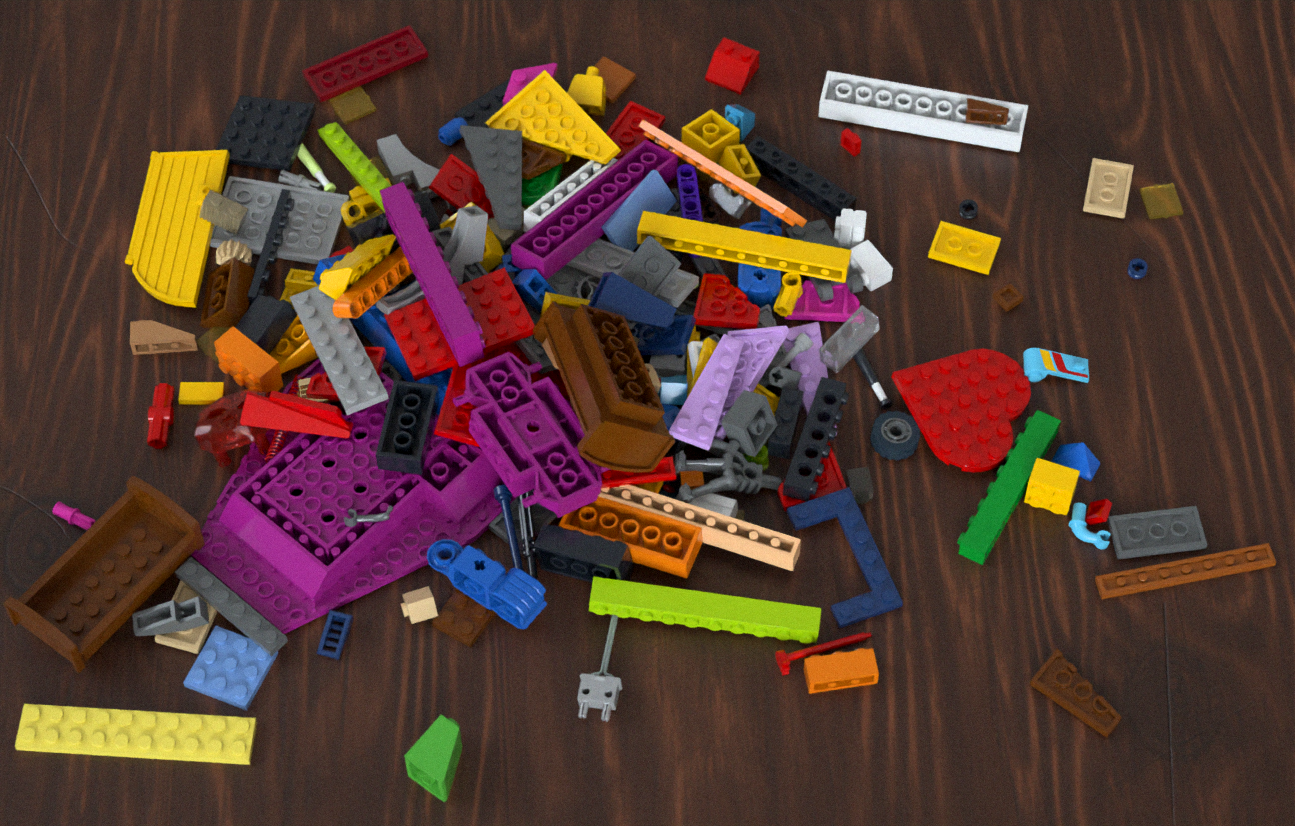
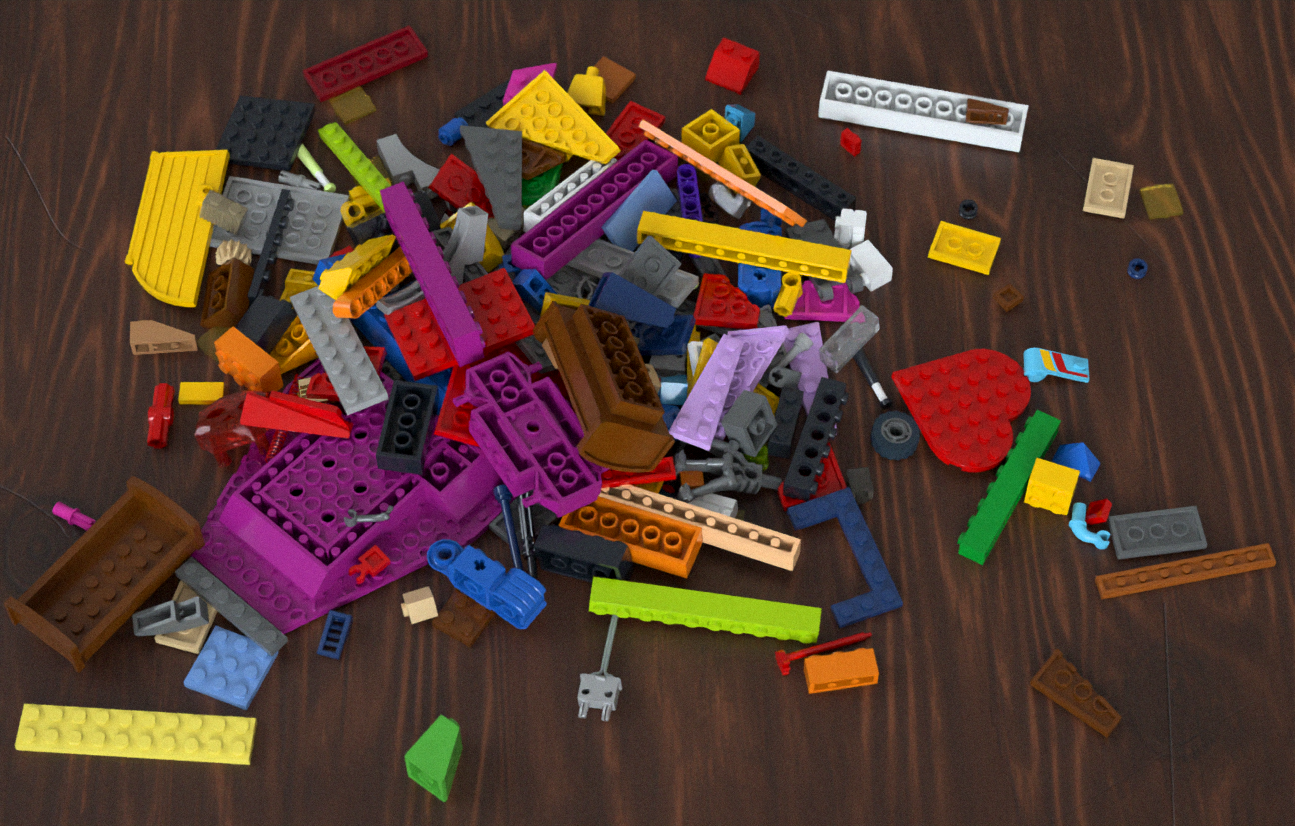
none -> red plate [348,545,391,584]

